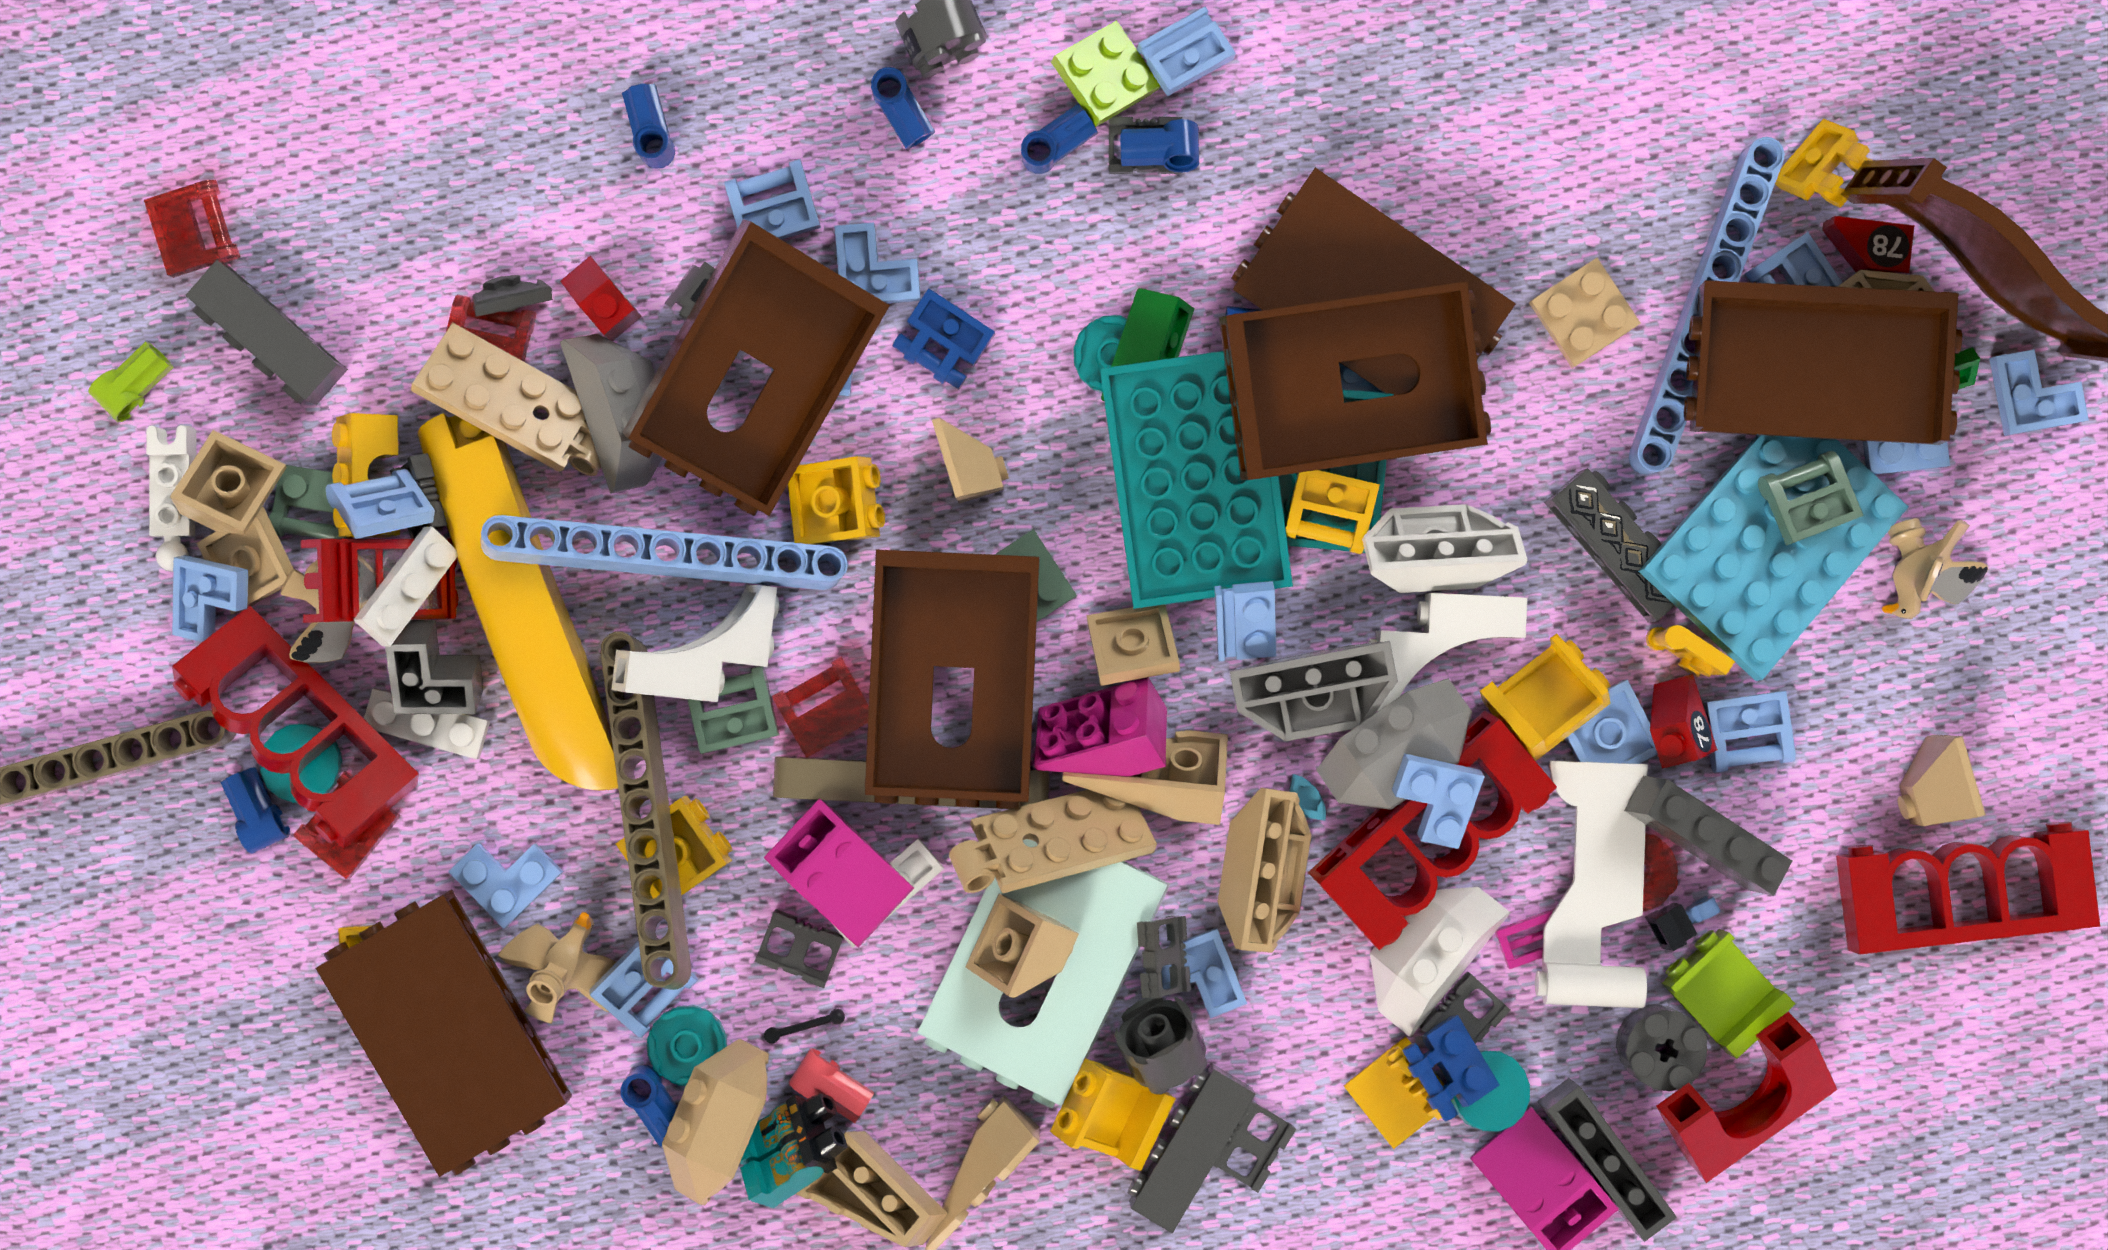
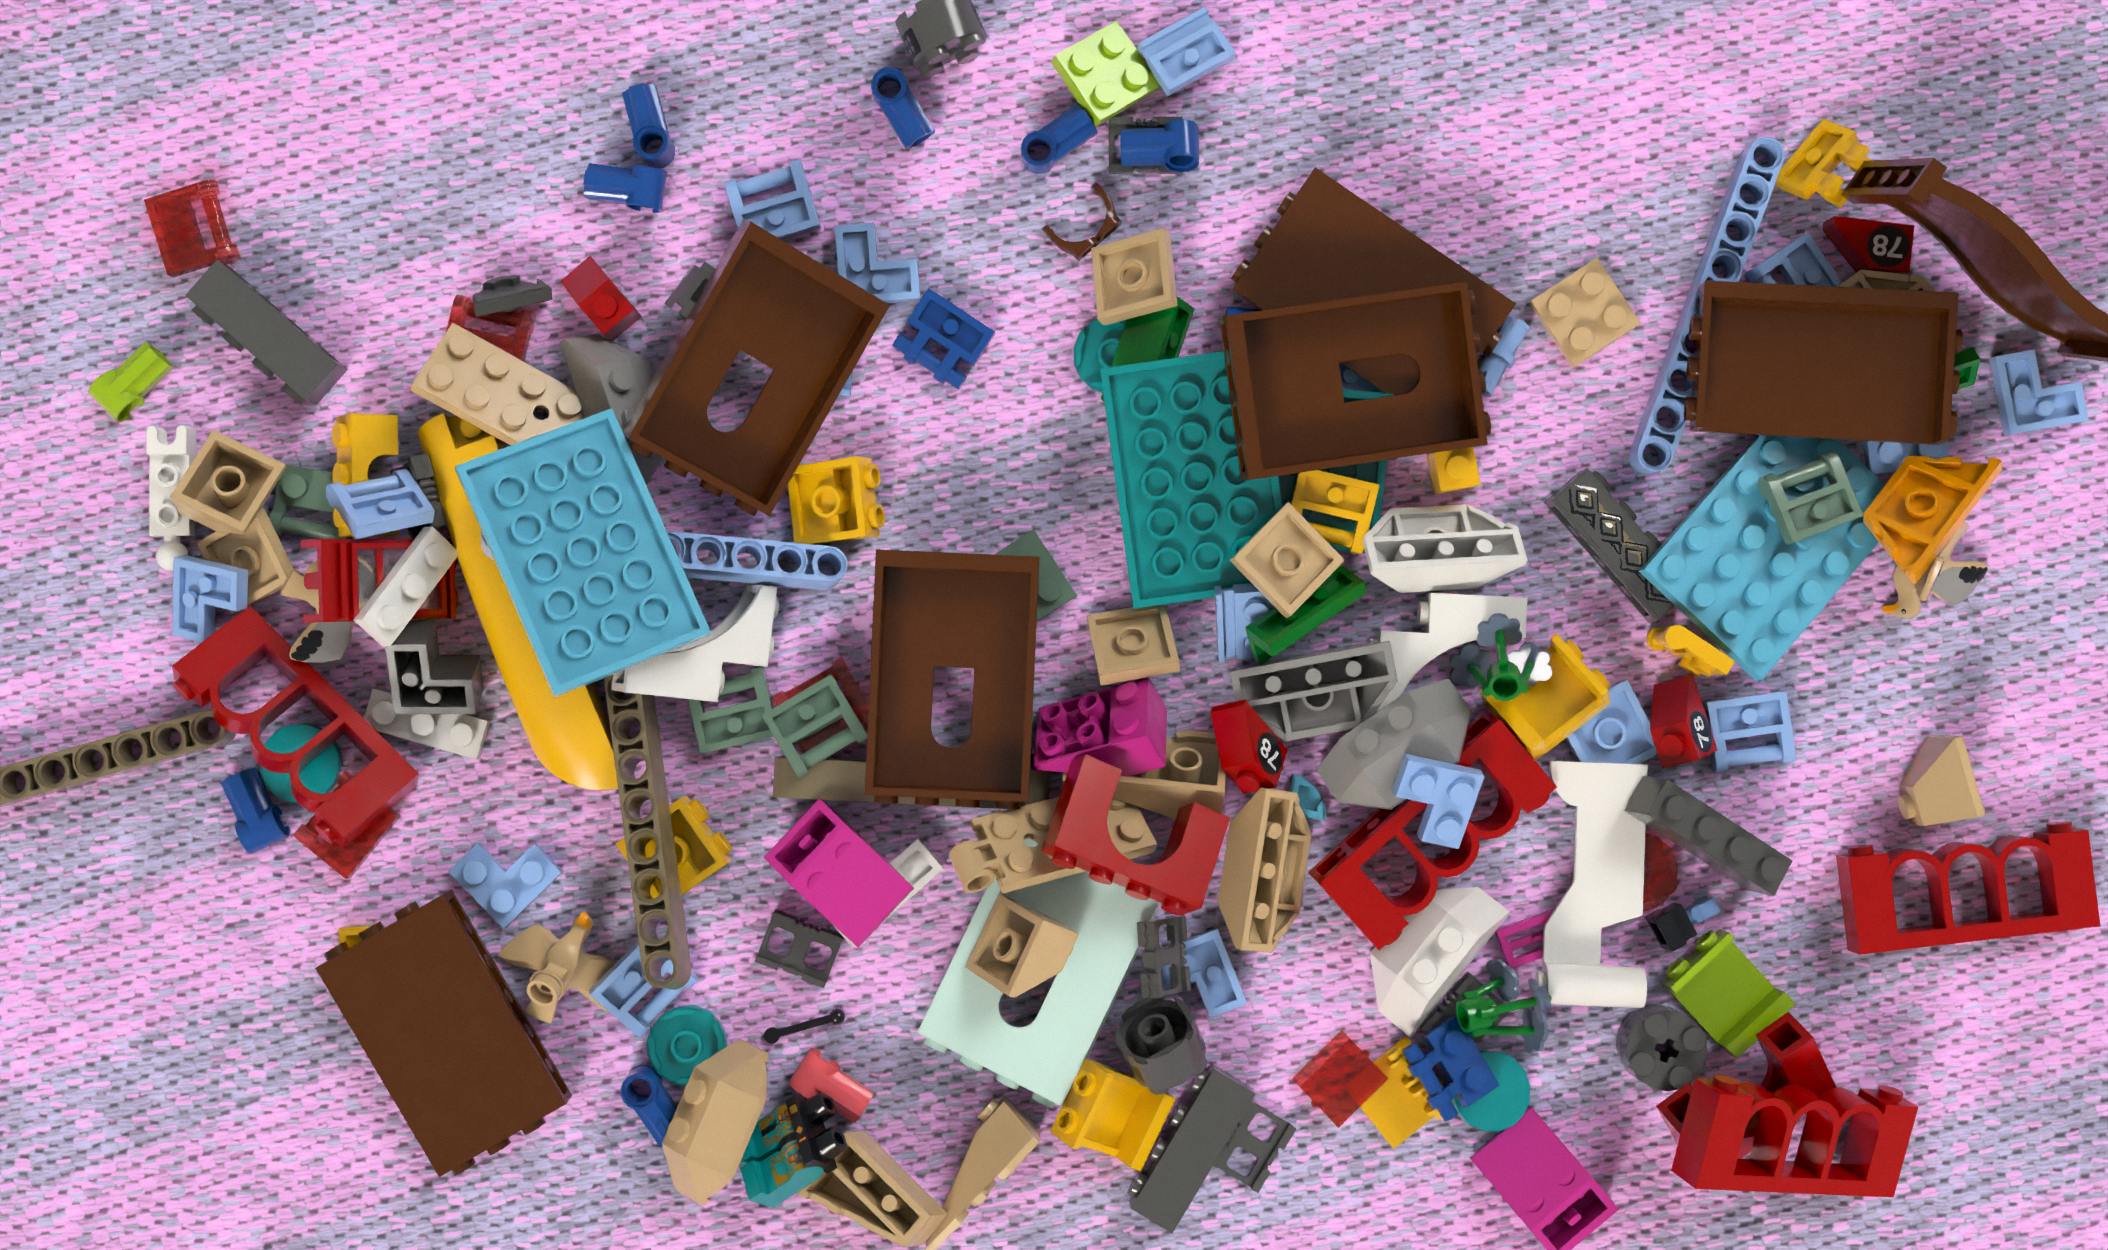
tan slope [932,418,1009,504] -> none
dark grey brick [1537,1078,1677,1242] -> none
none -> medium azure plate [455,408,711,698]
none -> blue piece [583,163,667,213]
none -> sand green plate [761,674,867,779]
none -> red arch [1041,754,1230,916]
none -> reddish brown cap [1042,182,1122,261]
none -> tan plate [1091,228,1178,326]
none -> red slope [1210,699,1288,794]
none -> tan plate [1230,502,1344,618]
none -> green panel [1245,565,1367,664]
none -> clear red piece [1292,1030,1389,1128]
none -> yellow brick [1427,447,1481,495]
none -> sand blue plant [1450,613,1553,701]
none -> plant [1456,959,1552,1053]
none -> light blue pin [1479,316,1530,397]
none -> red fence [1671,1074,1918,1198]
none -> light orange wing [1863,456,2002,584]

